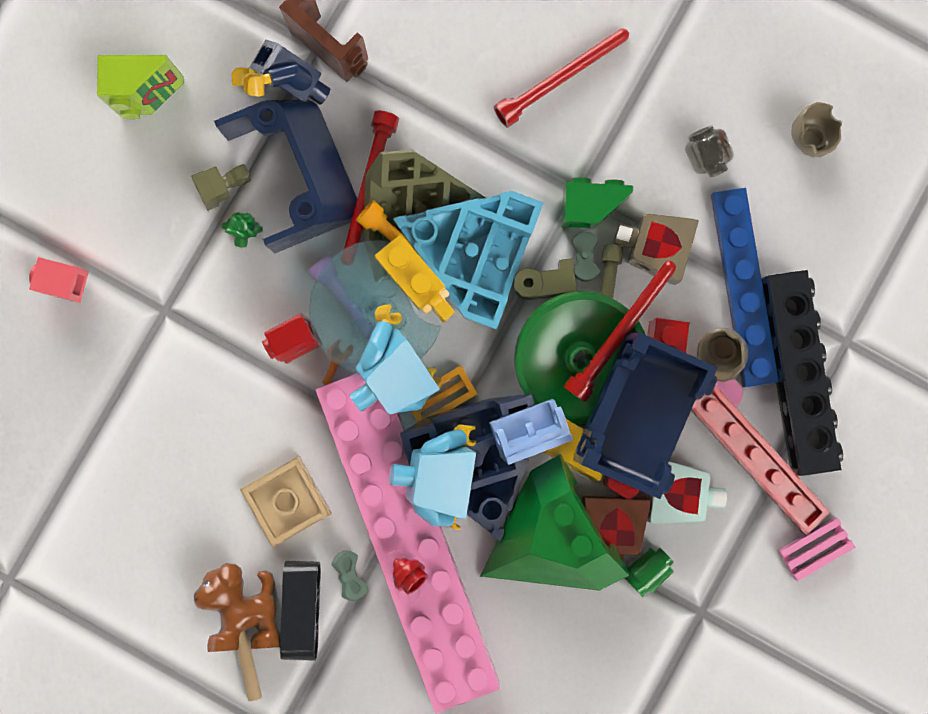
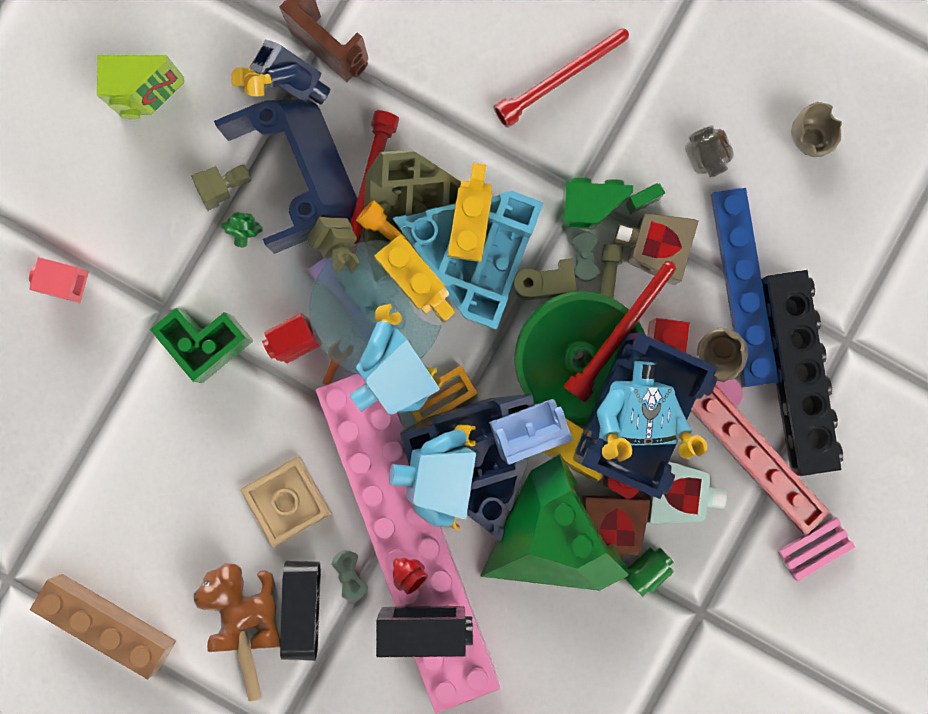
none -> medium nougat brick [29,574,176,680]
none -> green brick [150,308,254,383]
none -> olive piece [307,217,359,273]
none -> black window [376,606,473,657]
none -> yellow hinge [447,163,492,262]
none -> medium azure torso [597,361,707,462]
none -> green tile [626,183,665,215]

